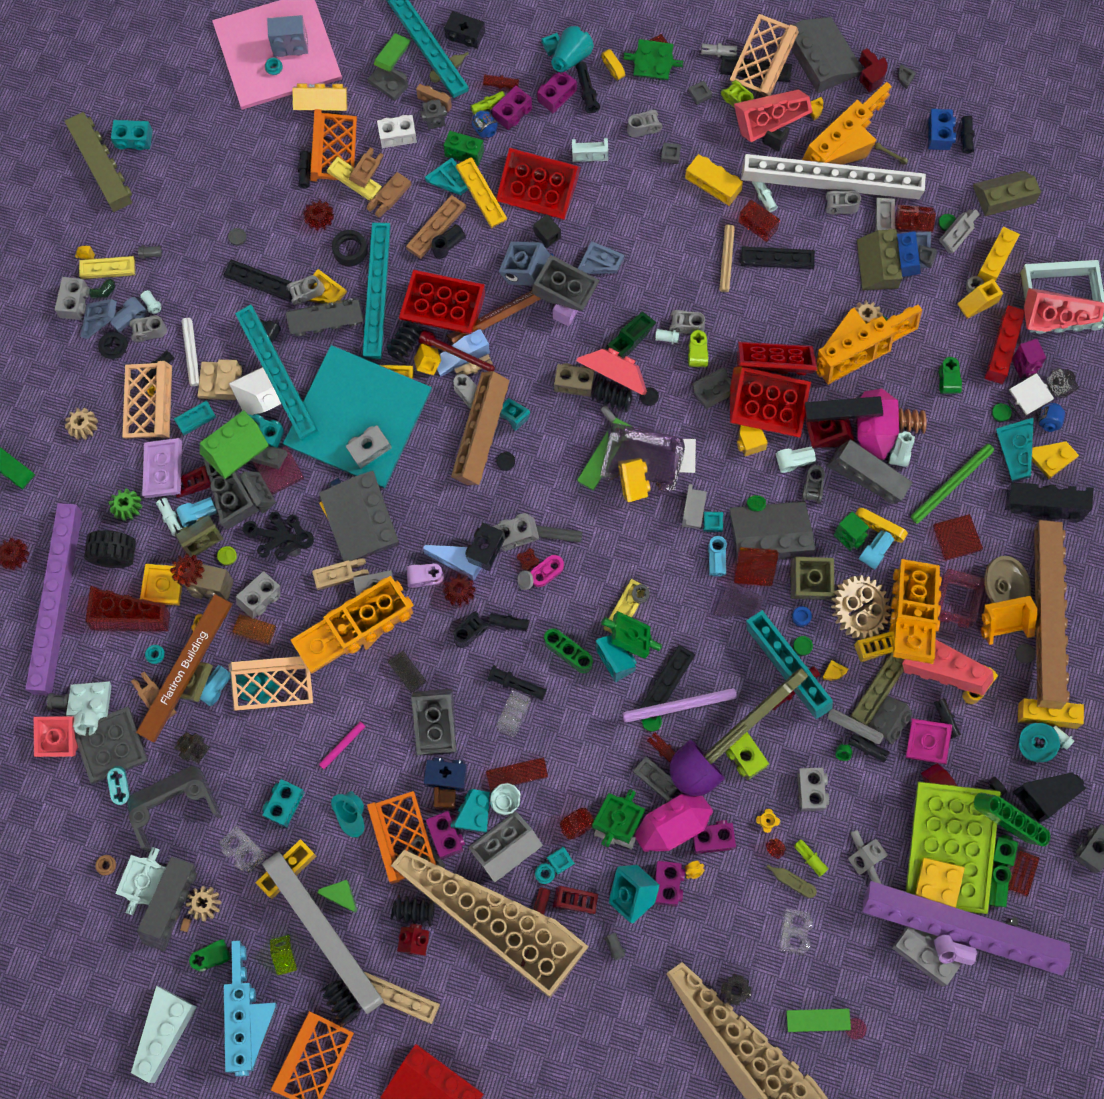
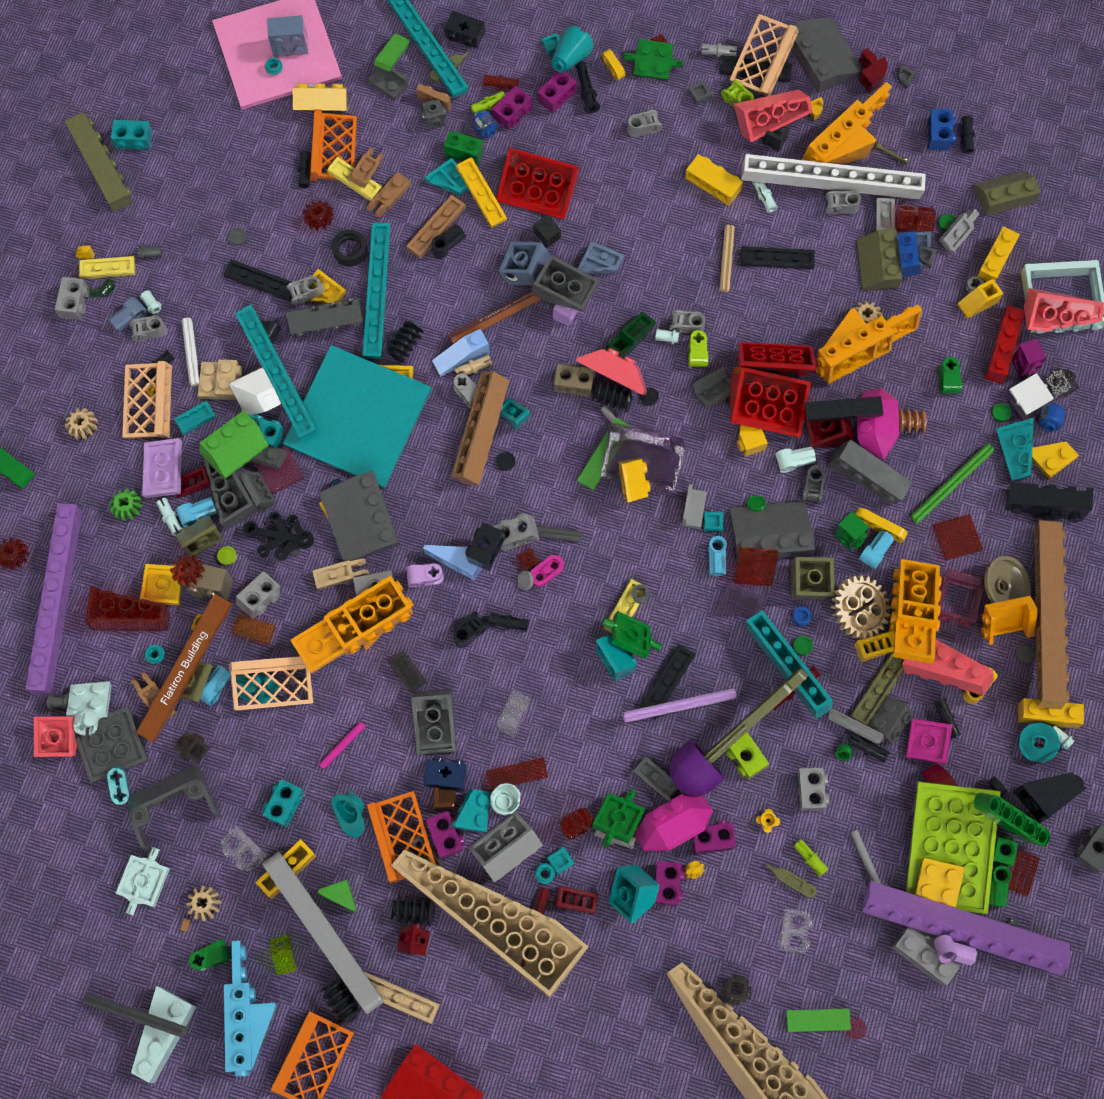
sand blue wing [80,299,117,339] -> none
black tyre [84,530,136,568] -> none
medium nougat plate [95,855,116,876] -> none
black gear [98,332,128,360] -> none
dark grey wedge [137,857,197,952] -> none
light grey brick [346,425,392,469] -> none
white brick [377,115,417,148] -> none
red slope [399,270,485,334] -> none
yellow panel [414,344,441,376] -> none
dark red piece [419,330,495,372] -> none
clear red gear [443,574,476,607] -> none
black pin [487,665,547,701] -> none
green beam [544,629,593,673] -> none
light aqua hinge [572,138,608,162] -> none
dark grey pin [604,933,626,961] -> none
green piece [642,715,662,732] -> none
clear red pin [647,732,676,763] -> none
dark grey plate [661,143,681,164] -> none
white sticker [678,439,696,473] -> none
clear red brick [738,199,780,242] -> none
clear red plate [766,838,786,859] -> none
yellow tile [822,660,849,681] -> none
light grey bracket [848,839,888,875] -> none
light aqua piece [888,431,915,468] -> none
none -> dark grey axle [84,993,187,1038]

